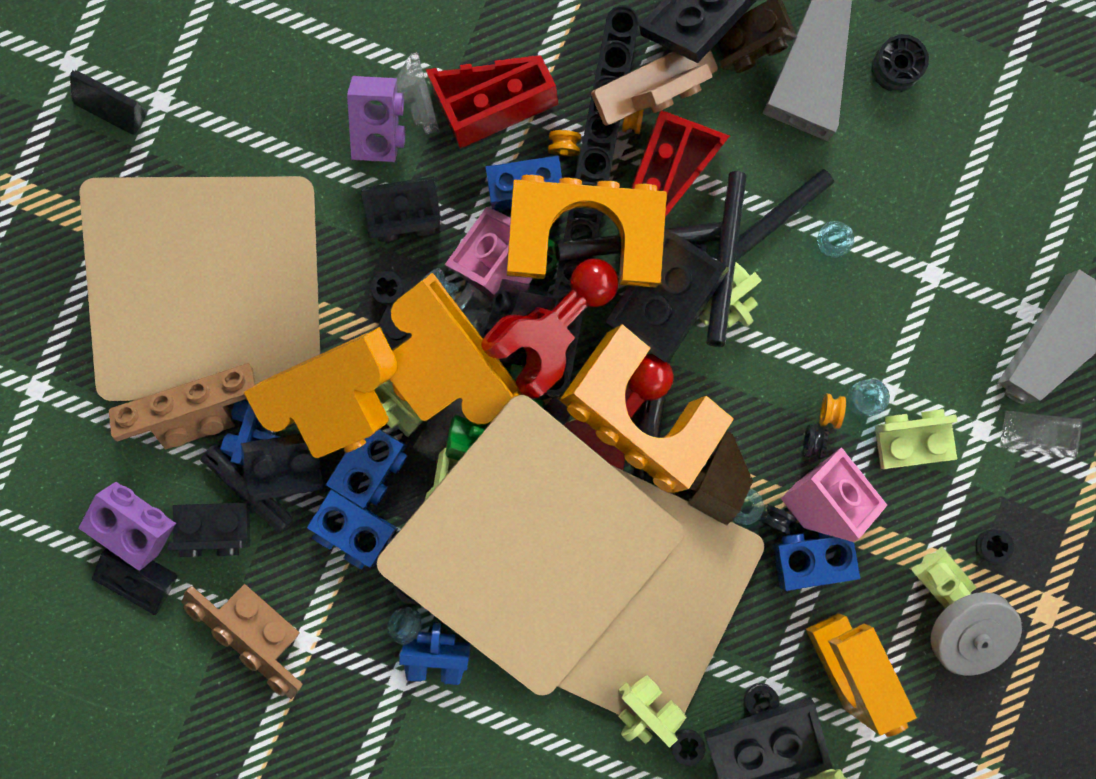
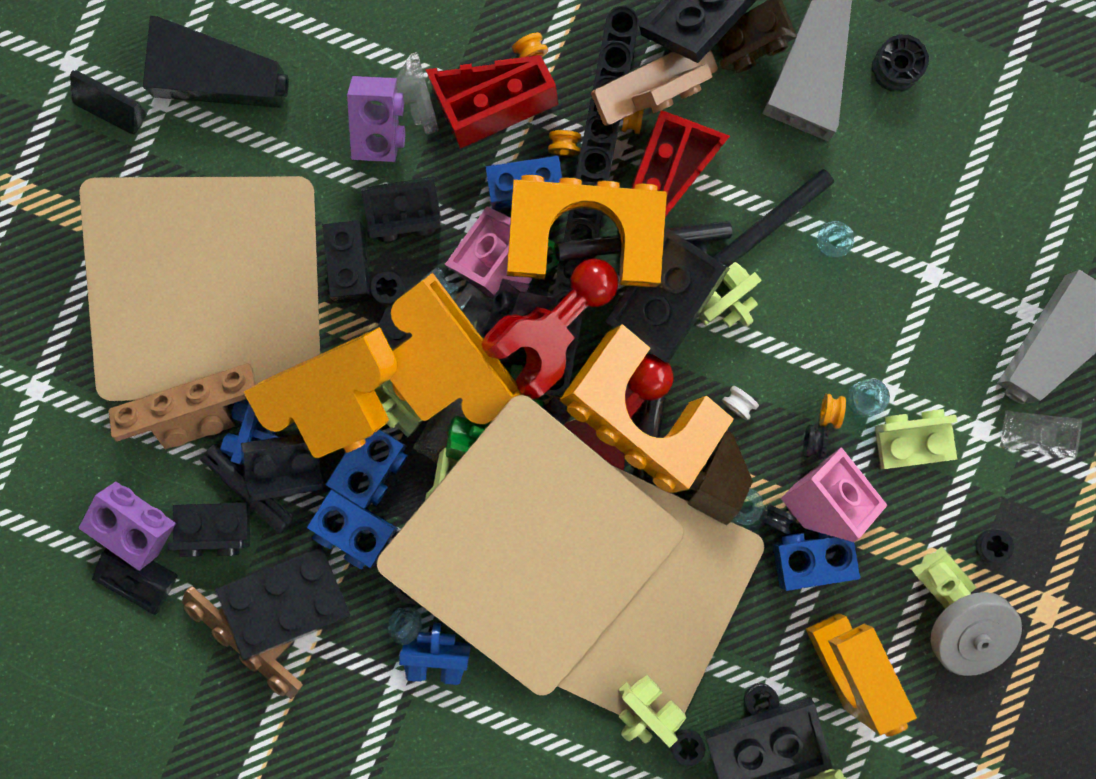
black piece [706,171,747,347] -> none
none -> black slope [143,16,289,108]
none -> black plate [215,547,350,661]
none -> black brick [322,220,373,304]
none -> light orange bush [512,32,548,58]
none -> white bush [721,386,759,420]

